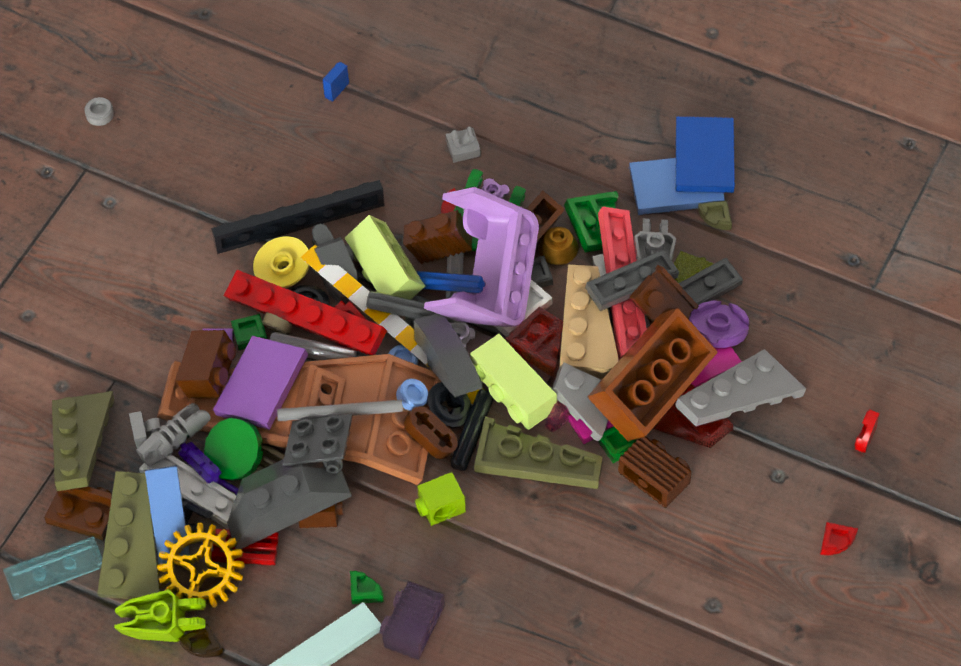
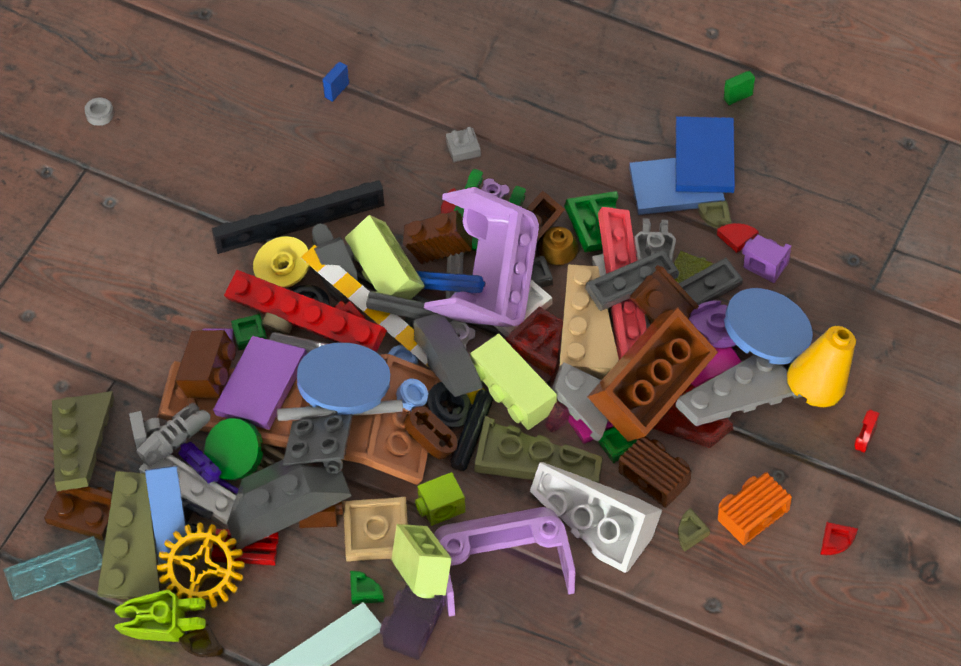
none -> medium blue tile [297,343,390,415]
none -> tan tile [343,497,408,562]
none -> yellowish green brick [391,524,451,598]
none -> lavender windscreen [434,507,575,617]
none -> white wedge [530,462,662,573]
none -> olive tile [678,508,710,552]
none -> red tile [717,223,759,253]
none -> orange brick [718,472,792,546]
none -> green tile [724,71,755,105]
none -> medium blue tile [724,288,813,364]
none -> medium lavender brick [742,234,791,283]
none -> yellow cone [787,326,856,407]

